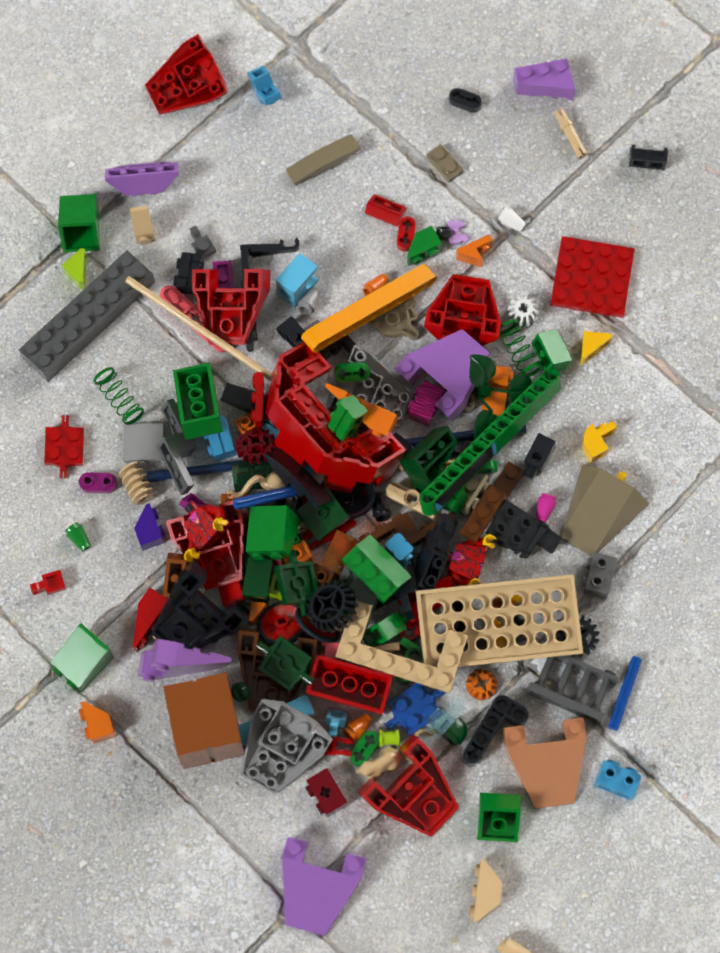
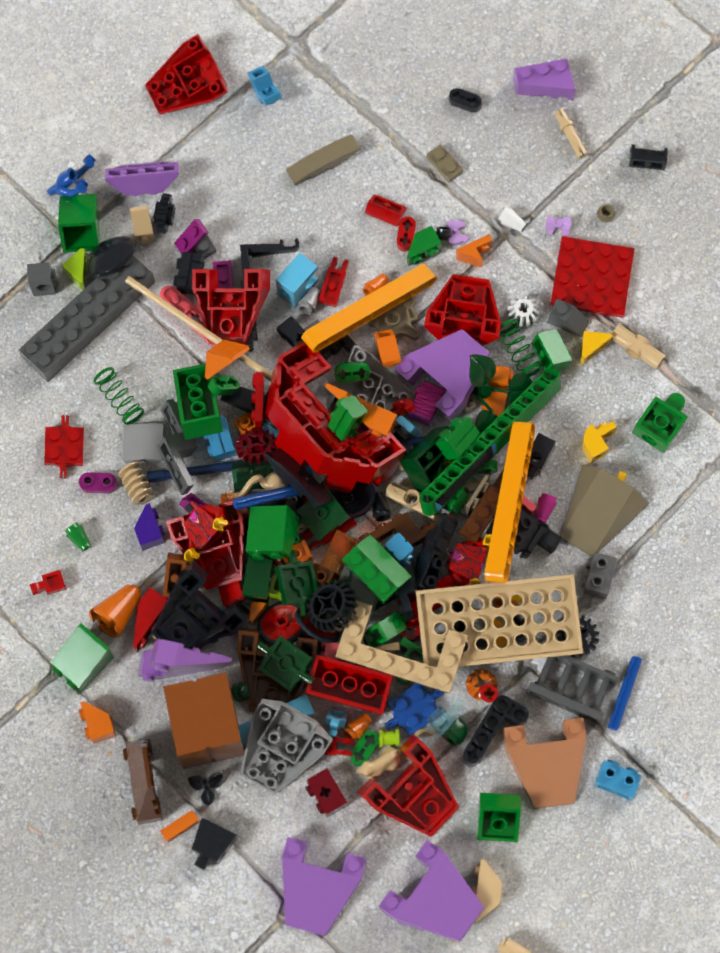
none -> dark grey brick [27,262,59,296]
none -> blue piece [47,154,95,197]
none -> black dish [87,236,136,277]
none -> orange cone [89,584,141,638]
none -> reddish brown wedge [123,738,163,825]
none -> black gear [153,193,176,234]
none -> orange piece [160,810,200,843]
none -> magenta plate [174,219,209,254]
none -> black plant [188,773,223,806]
none -> black torso [192,817,238,871]
none -> orange slope [205,339,250,379]
none -> green beam [208,375,240,396]
none -> red hinge [318,257,349,307]
none -> orange slope [373,329,401,367]
none -> medium lavender wedge [378,840,484,942]
none -> red plate [390,398,417,417]
none -> medium azure plate [396,415,421,437]
none -> green brick [435,416,480,460]
none -> red bush [478,684,498,702]
none -> light orange beam [485,422,535,583]
none -> coral tile [521,496,537,516]
none -> lavender piece [546,216,571,237]
none -> dark grey slope [548,299,589,337]
none -> dark tan plate [597,204,615,222]
none -> tan piece [611,324,666,369]
none -> green brick [632,393,688,453]

